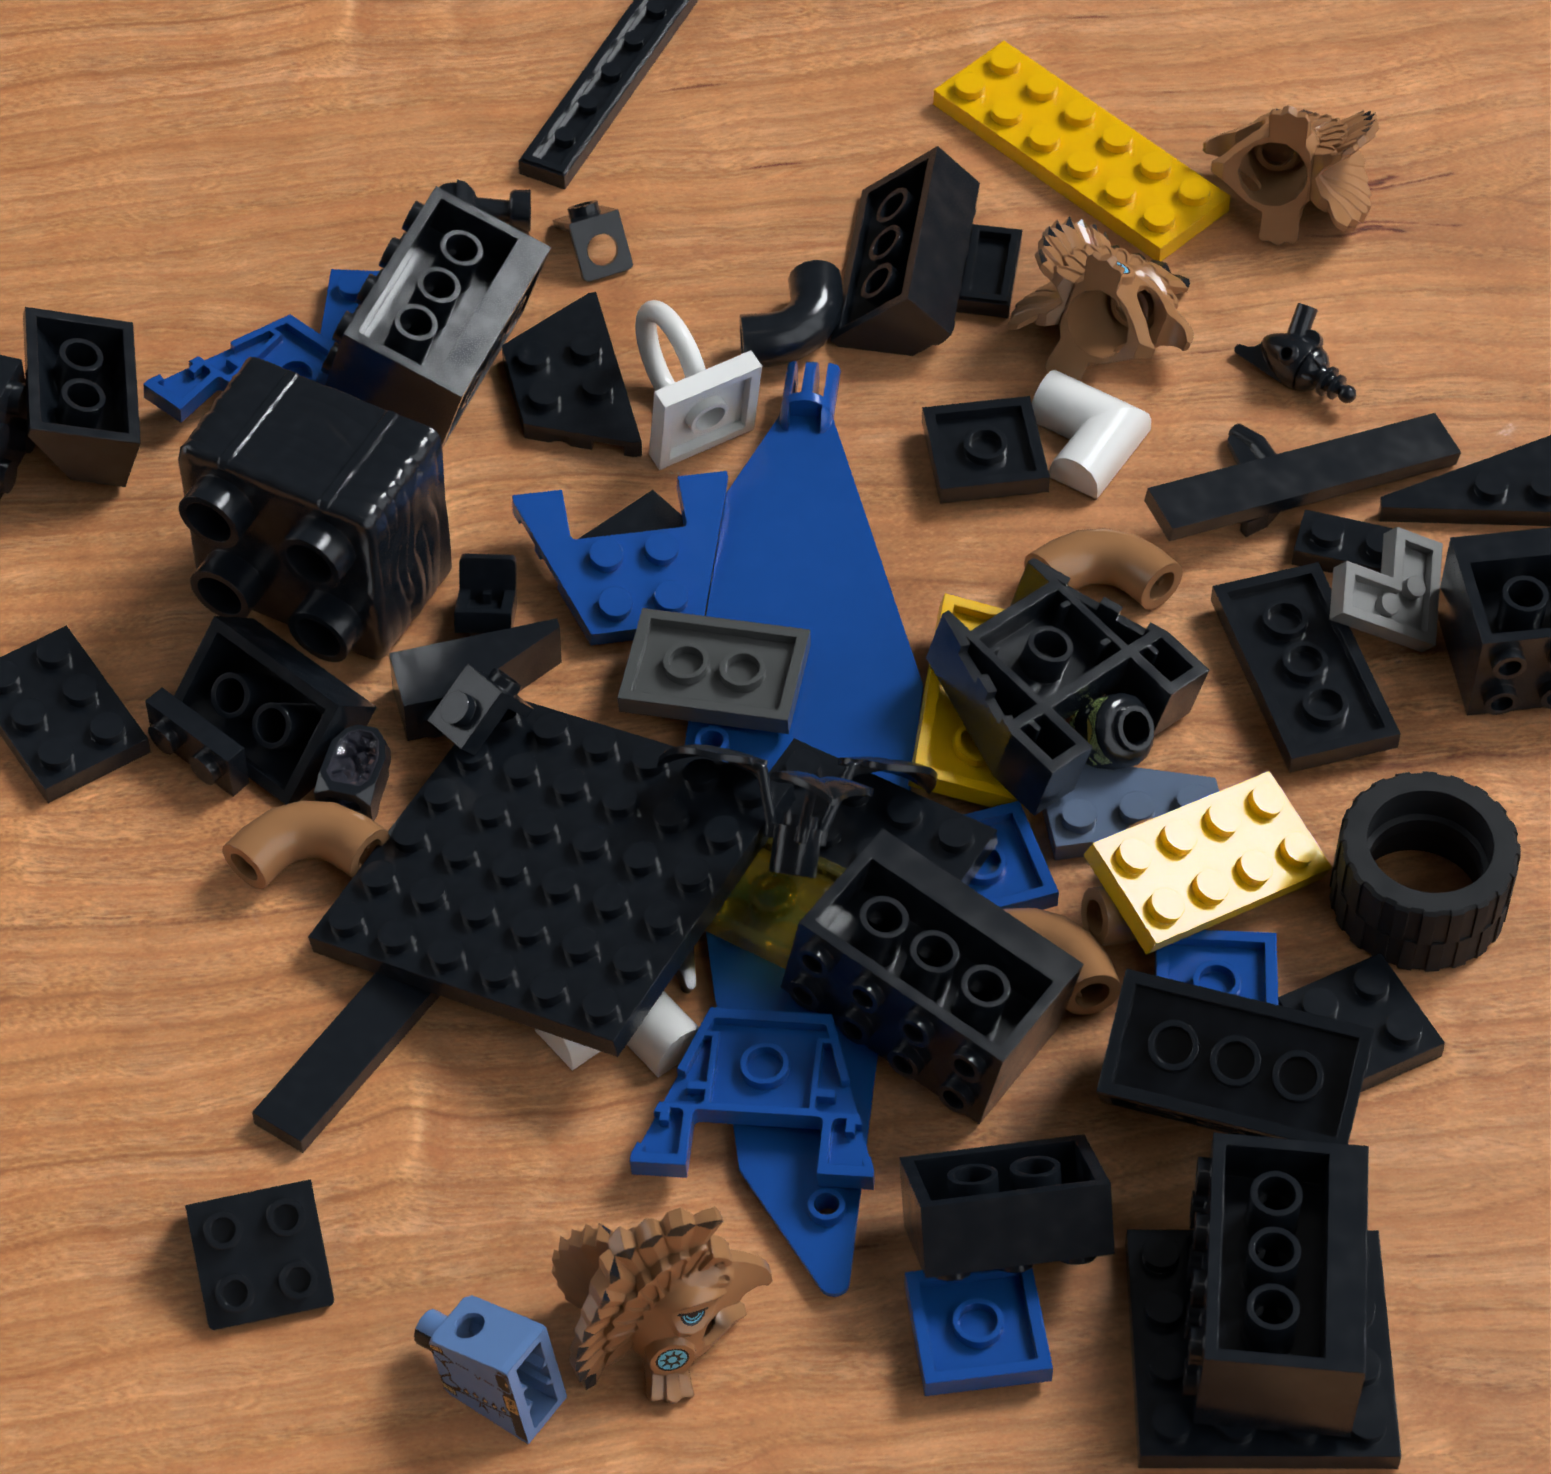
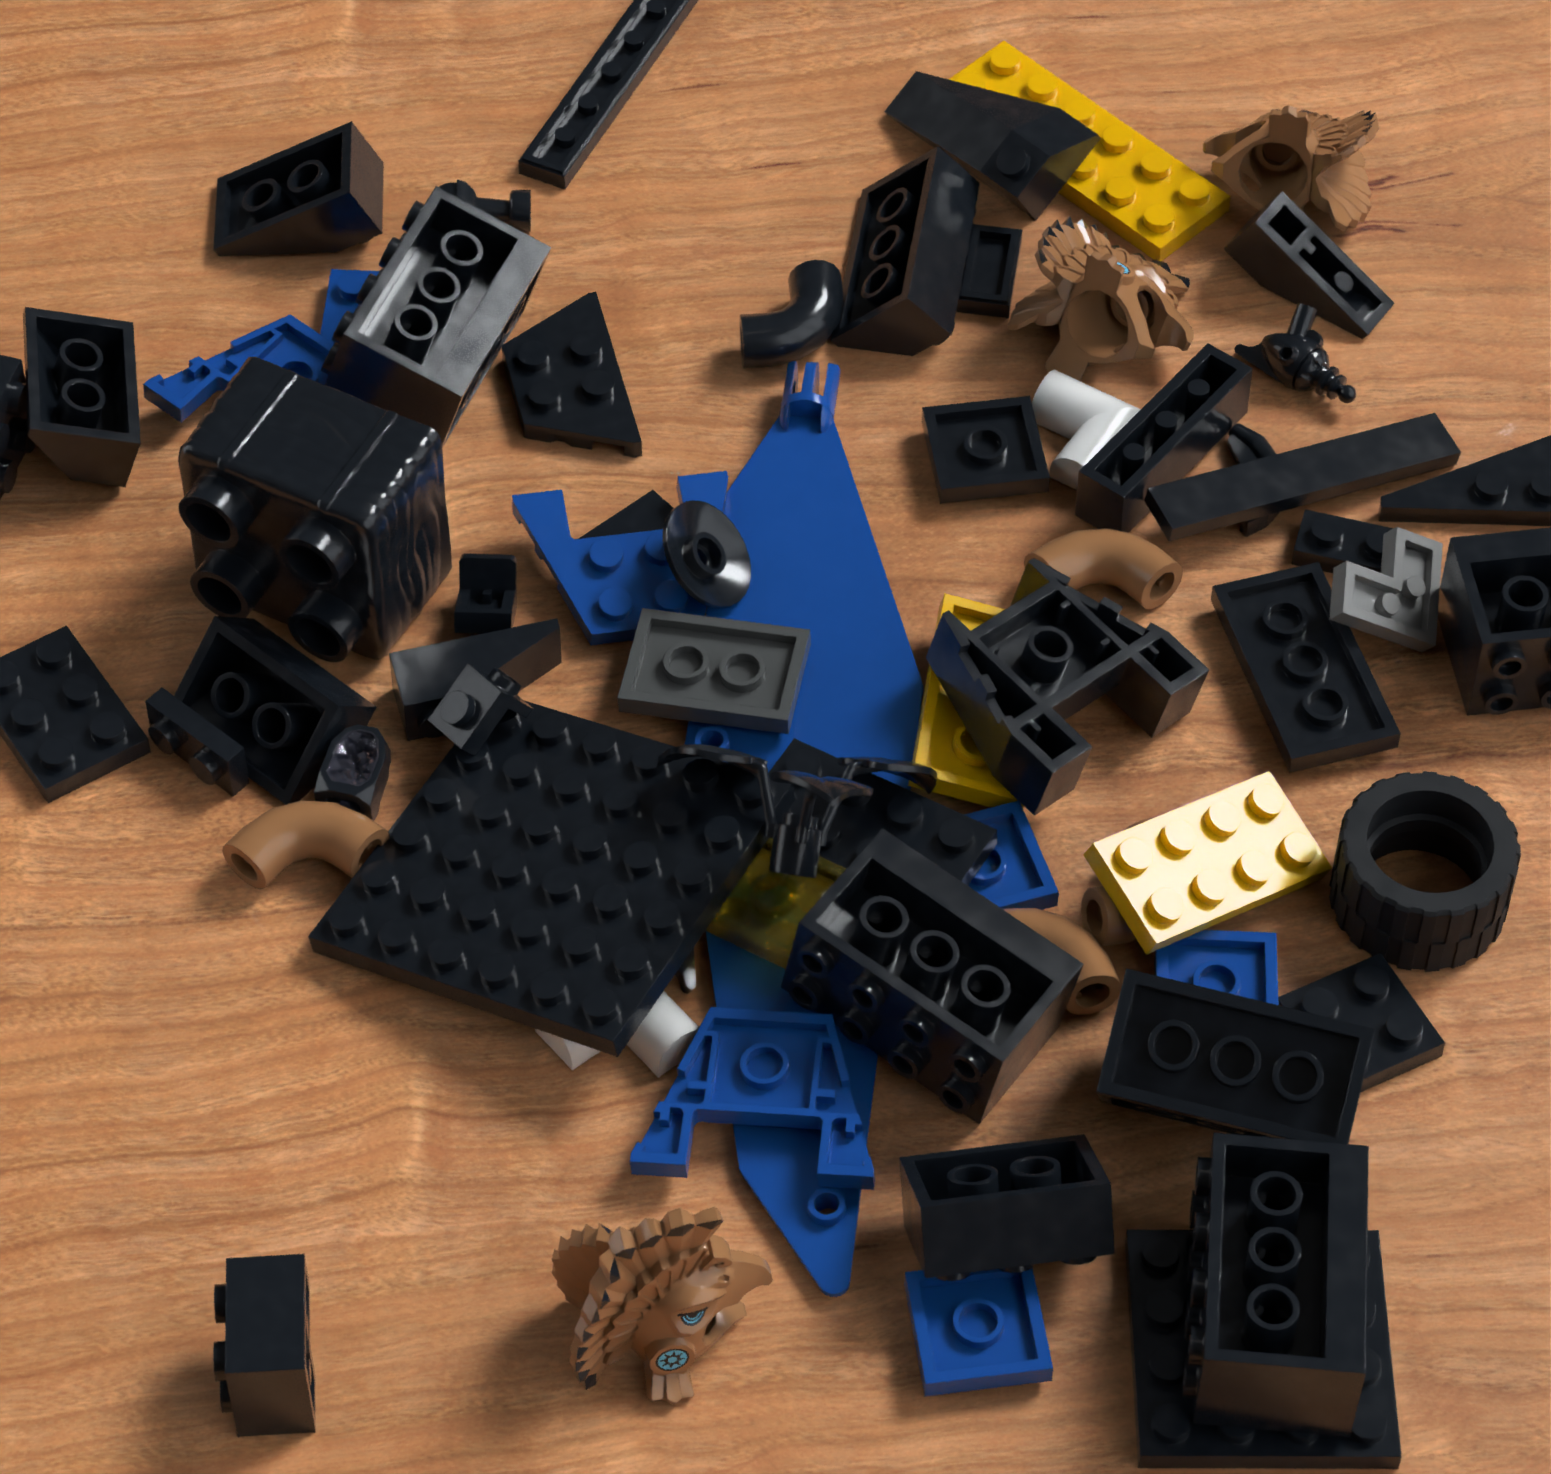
black bracket [185,1179,334,1330] -> none
black tile [252,972,440,1153] -> none
medium blue torso [414,1295,567,1444] -> none
black bracket [553,200,633,282] -> none
white tile [635,300,762,470] -> none
sand blue wing [1042,764,1219,860] -> none
black head [1069,693,1155,770] -> none
none -> black slope [213,121,384,256]
none -> black brick [213,1254,316,1437]
none -> black dish [662,500,751,608]
none -> black wedge [884,71,1101,220]
none -> black brick [1075,343,1253,533]
none -> black slope [1224,191,1395,339]

